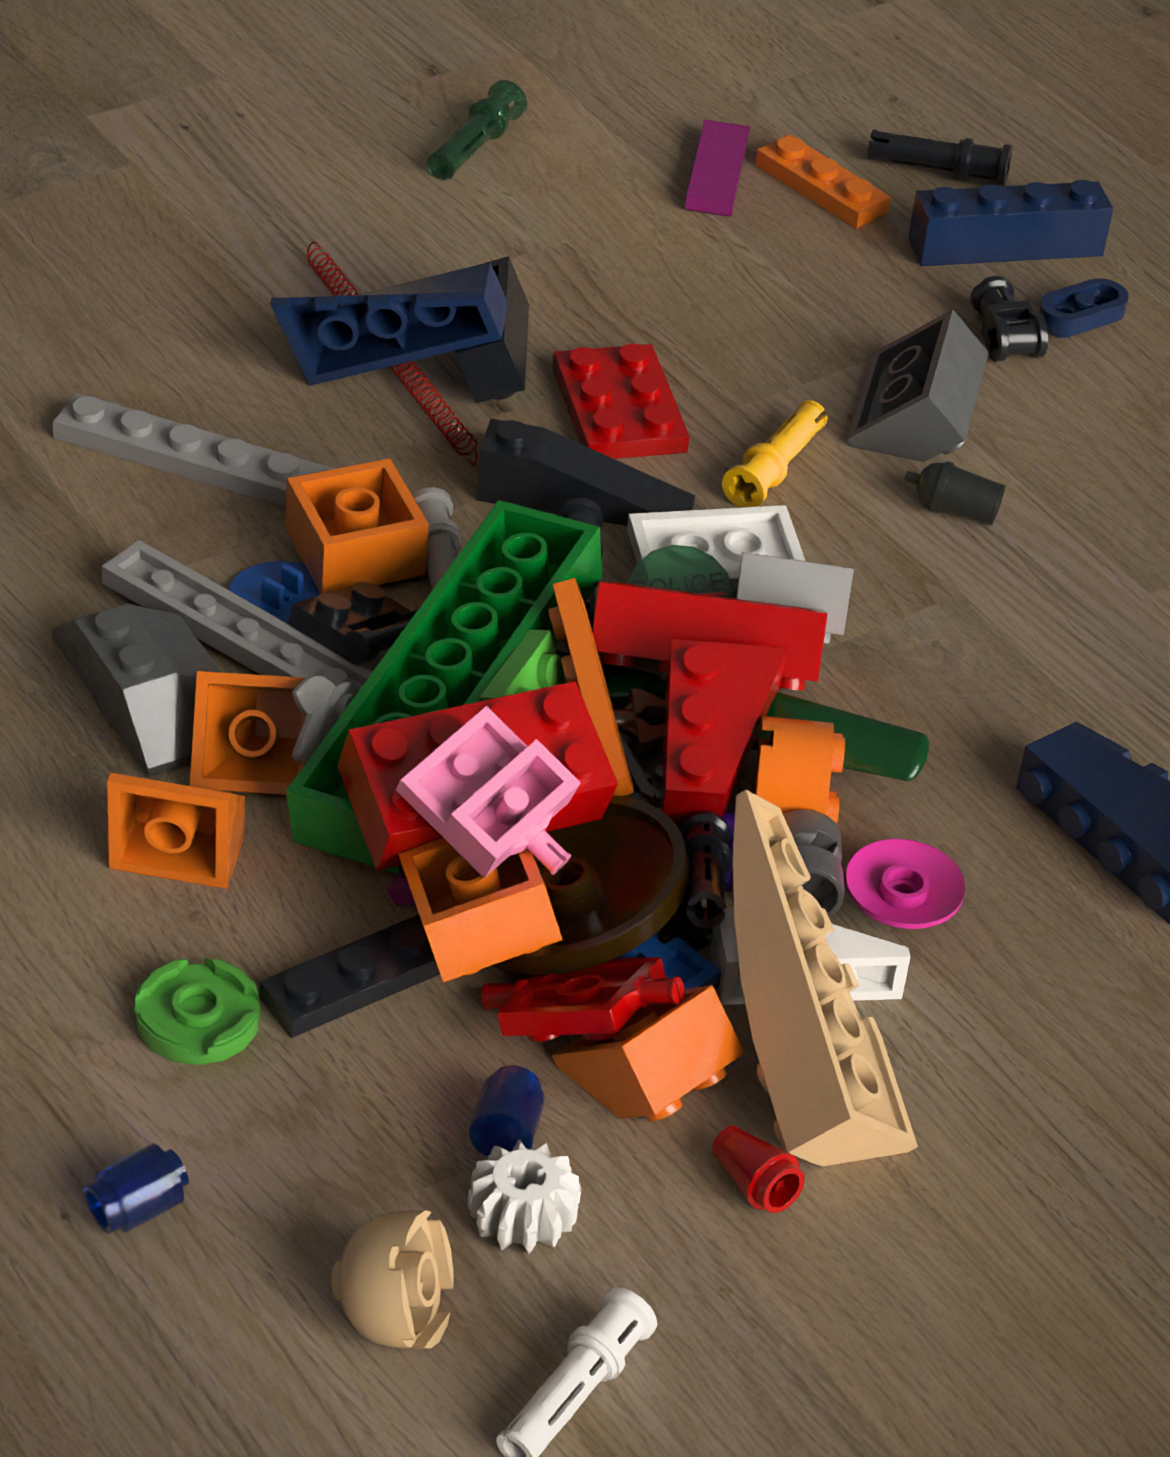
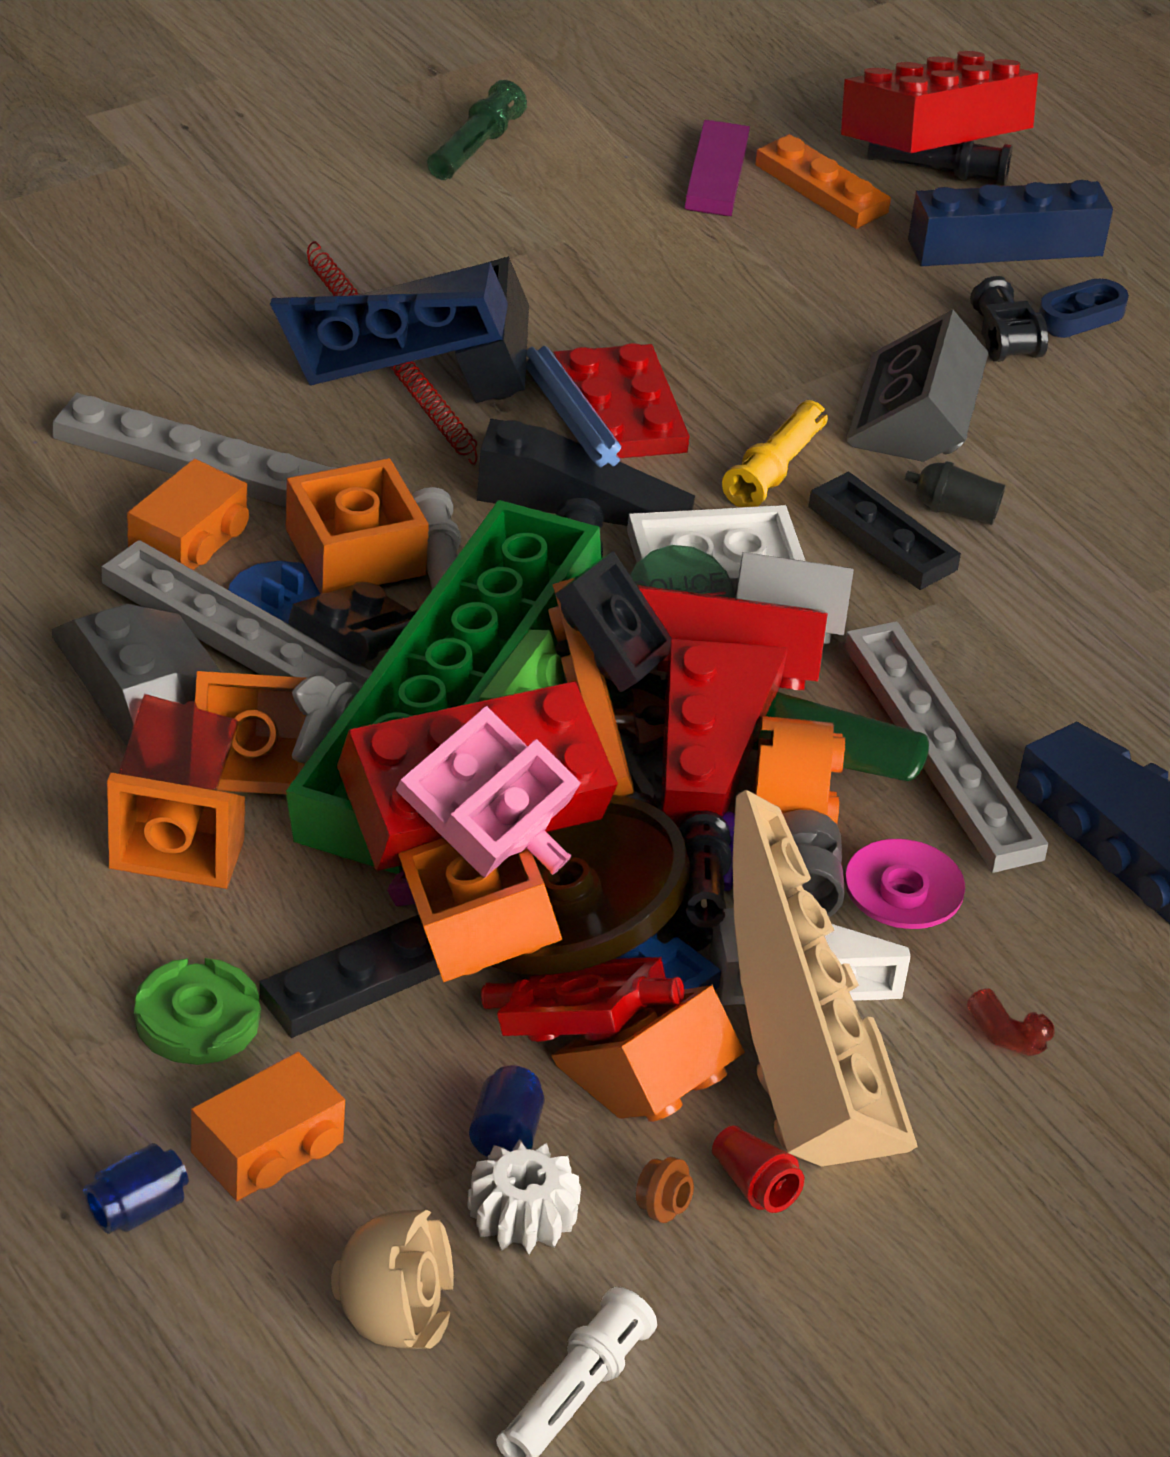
none -> clear red piece [118,693,239,791]
none -> orange brick [127,458,249,570]
none -> orange brick [191,1052,345,1202]
none -> medium blue axle [526,346,621,468]
none -> black plate [555,551,672,693]
none -> dark orange plate [636,1157,694,1223]
none -> black plate [808,471,961,590]
none -> red piece [841,51,1038,153]
none -> light grey plate [845,621,1048,873]
none -> clear red arm [967,988,1055,1056]

